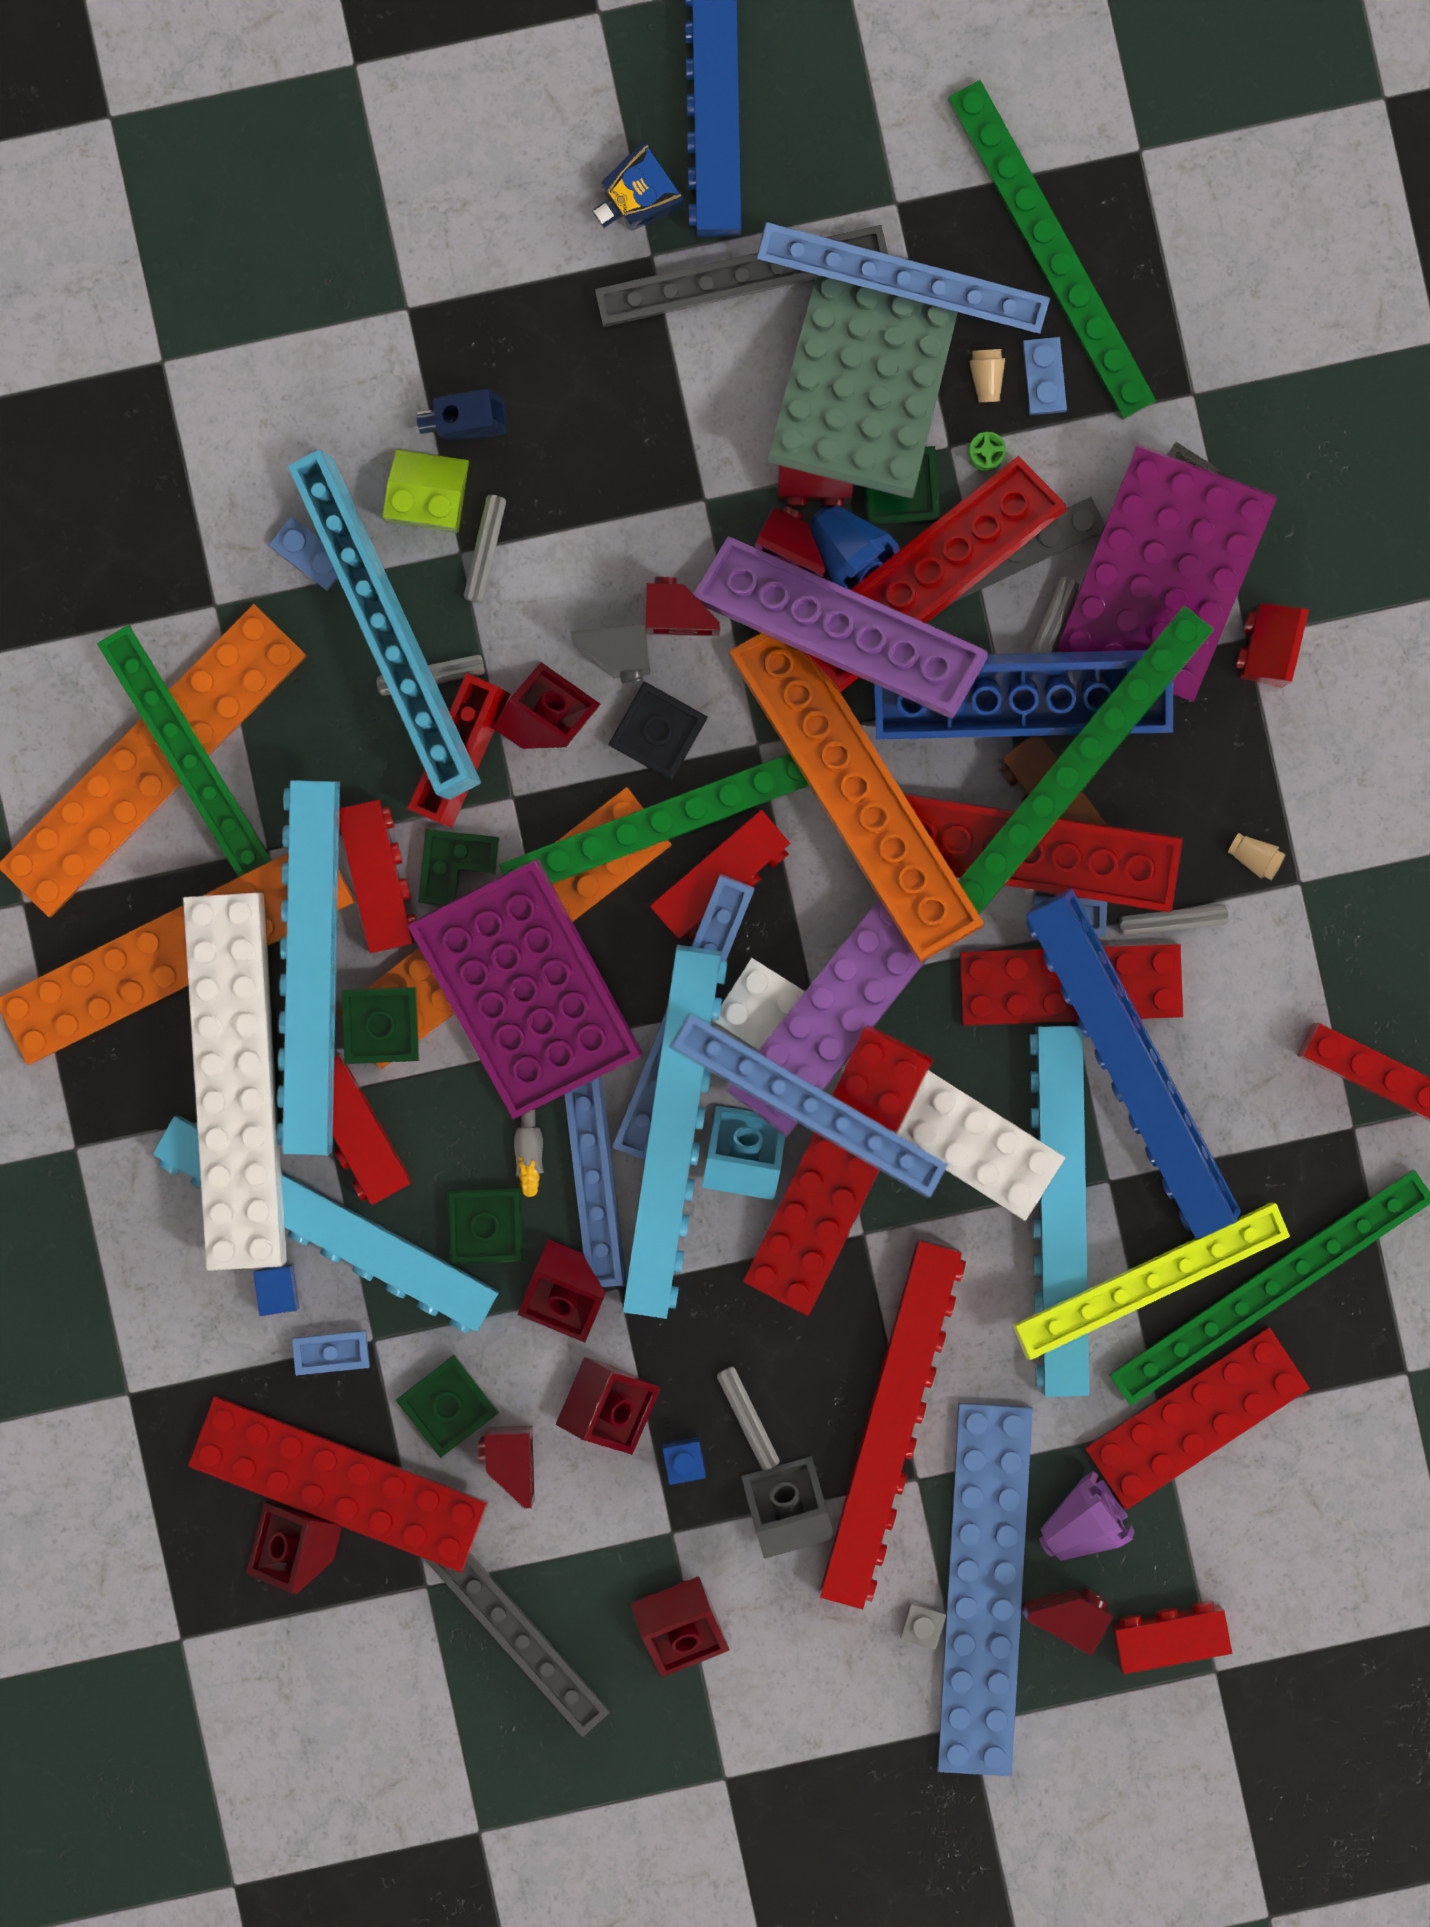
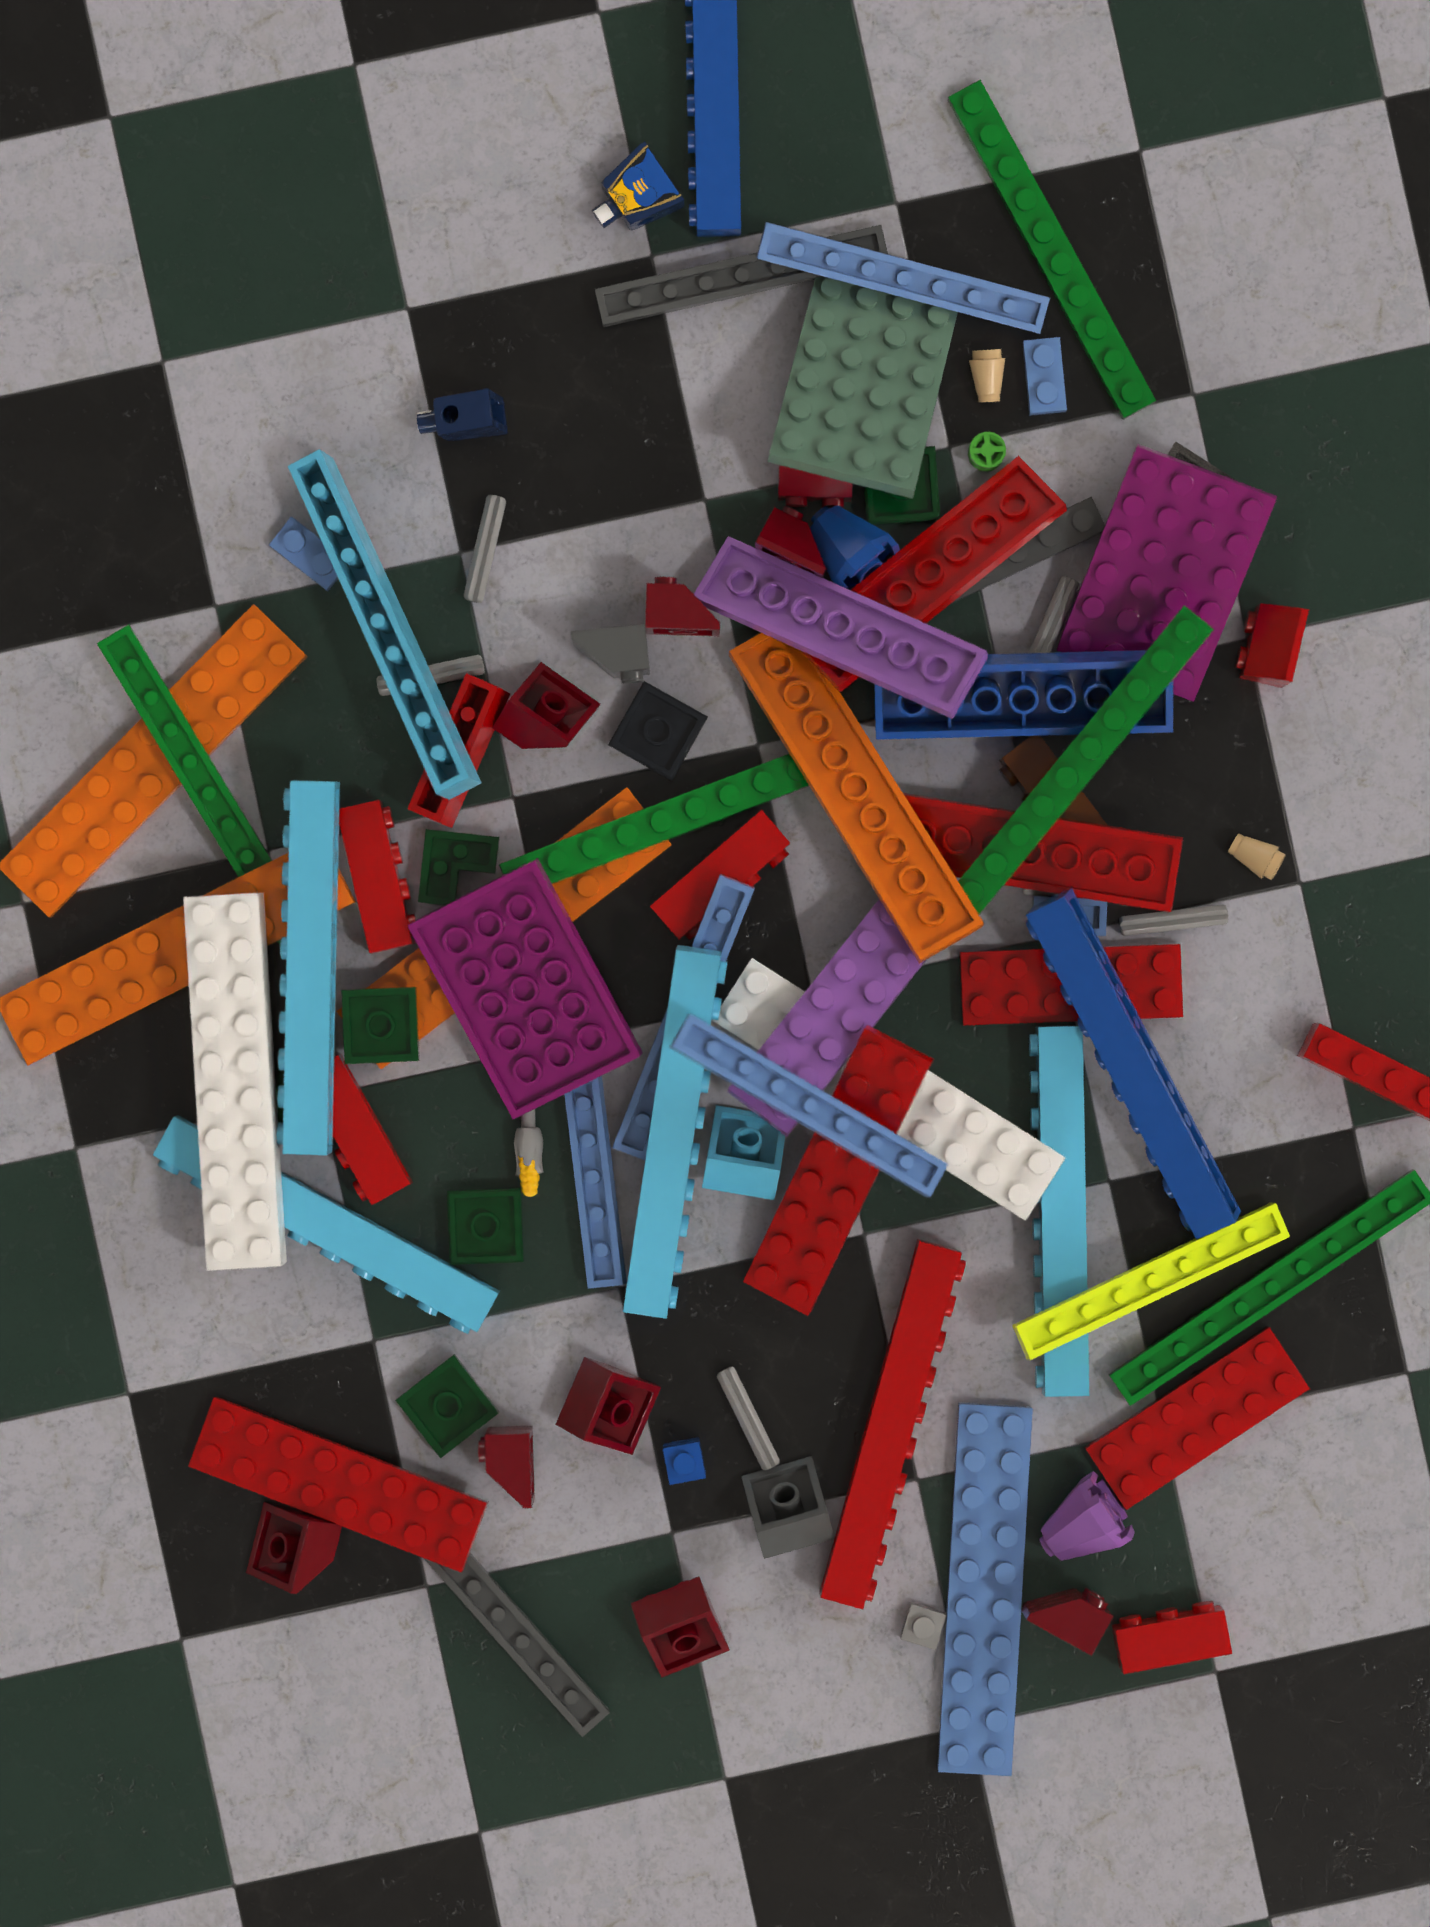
blue brick [253,1265,300,1316] -> none
medium blue plate [292,1330,370,1376] -> none
lime slope [383,450,469,533] -> none
dark red slope [517,1239,606,1343] -> none

